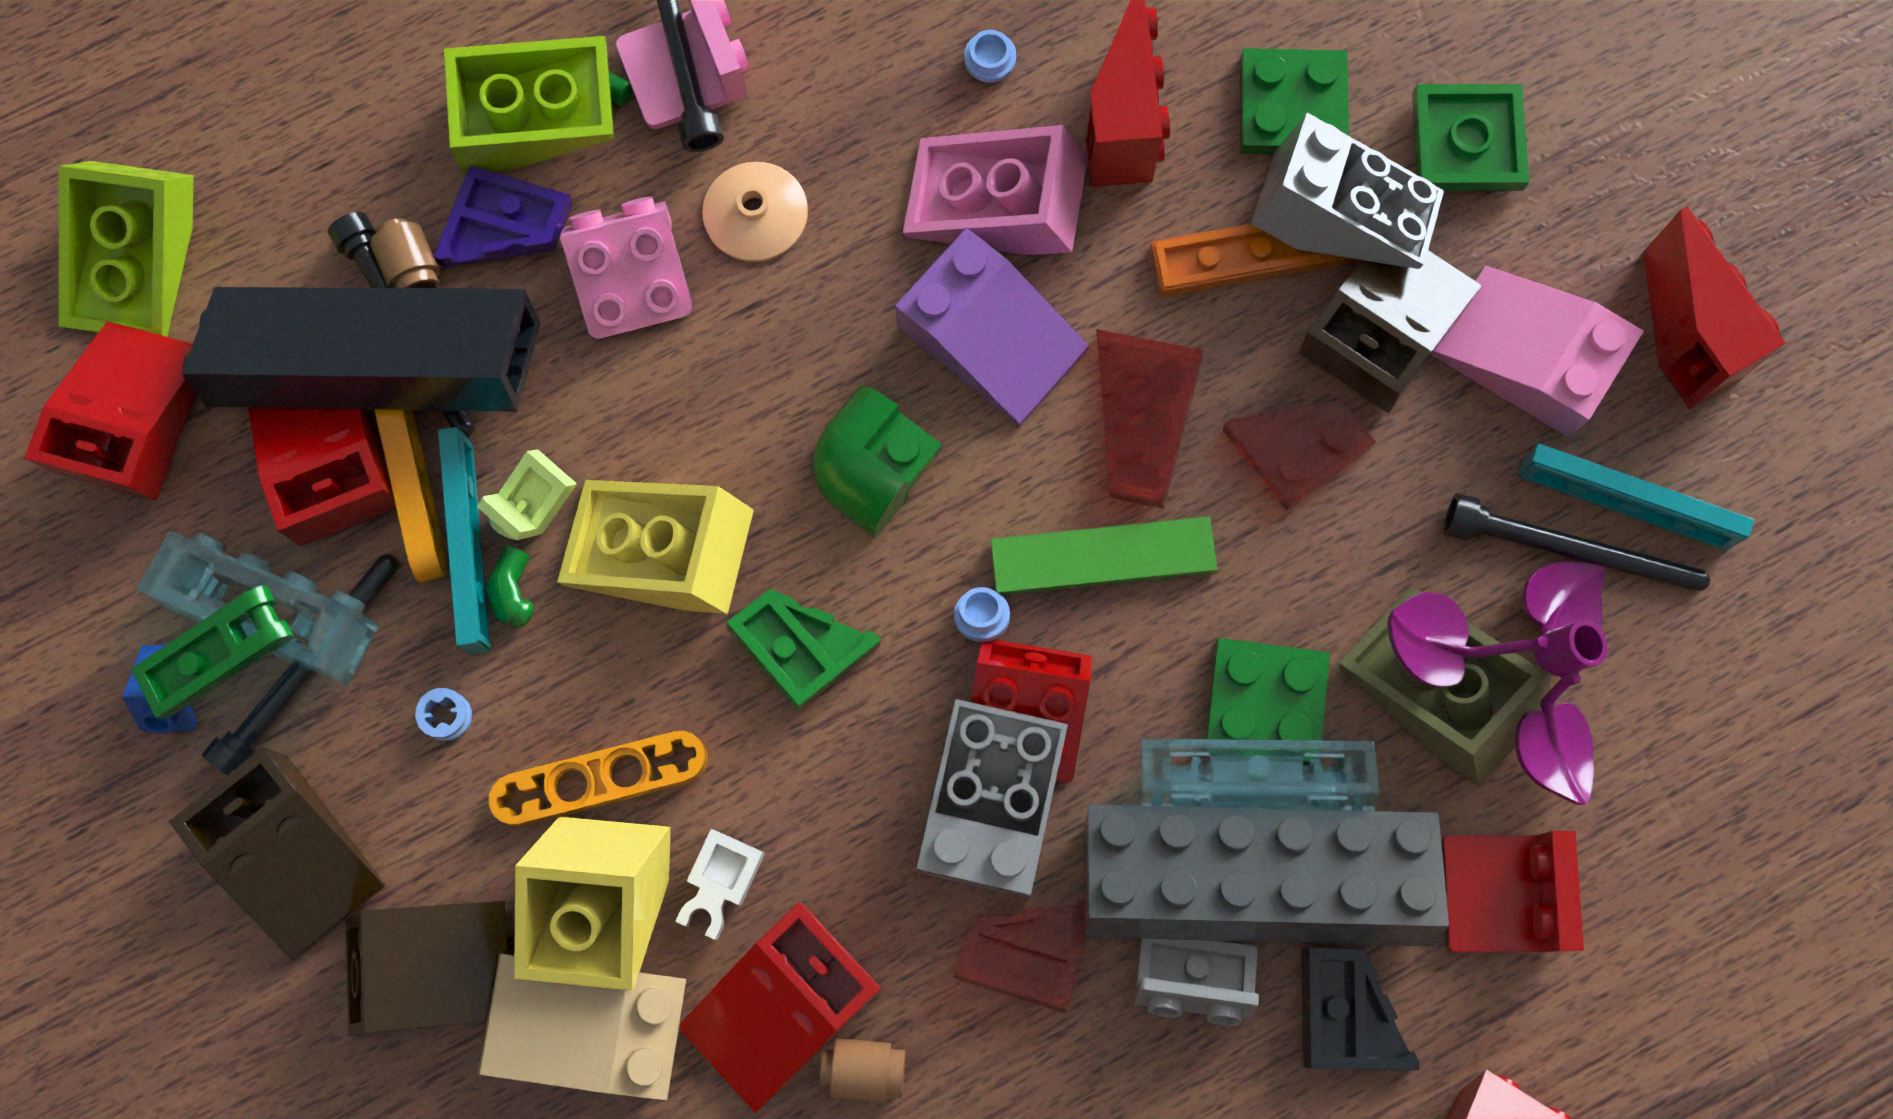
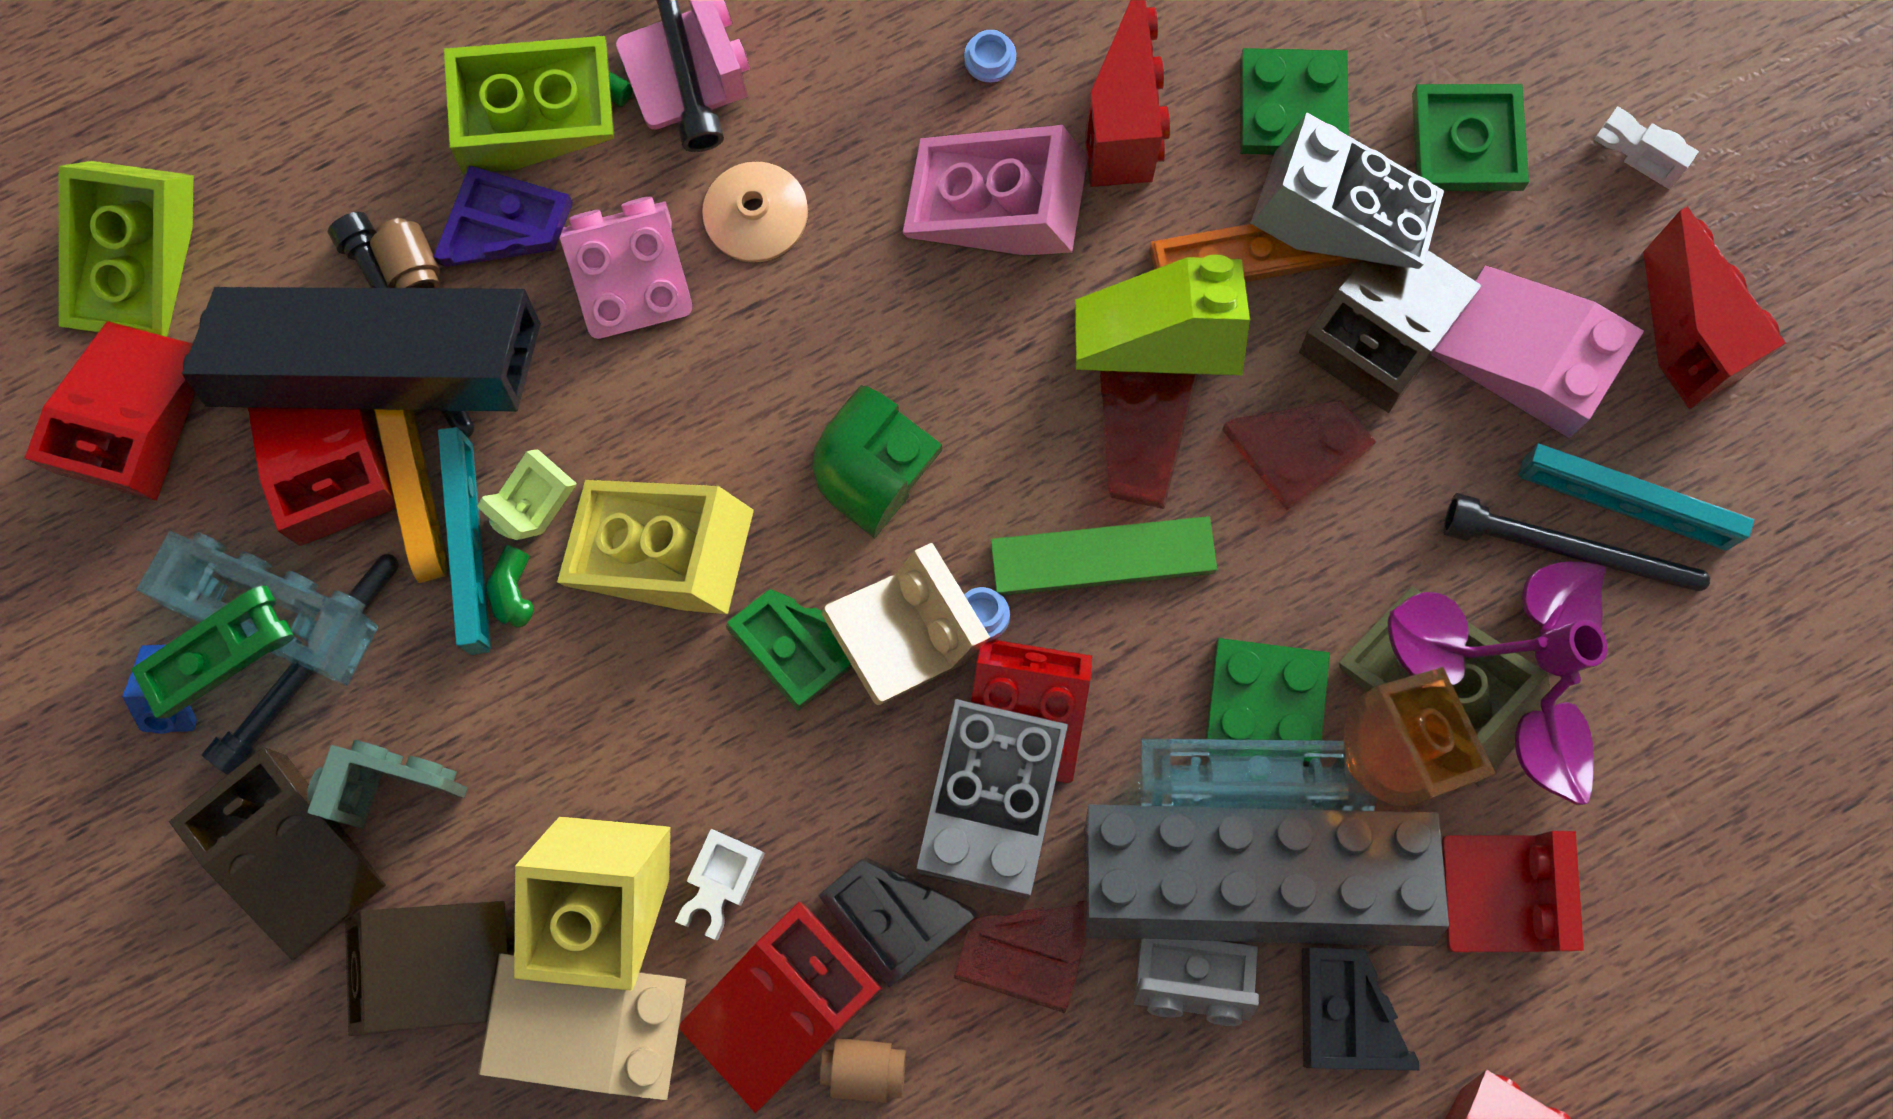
light blue bush [415,688,472,741] -> none
light orange beam [489,731,708,827] -> none
medium lavender slope [895,227,1089,427] -> none
none -> sand green bracket [307,740,468,829]
none -> black wing [818,858,978,987]
none -> bracket [822,543,990,705]
none -> lime slope [1075,255,1250,376]
none -> clear orange brick [1344,667,1496,806]
none -> white plate [1594,106,1699,189]

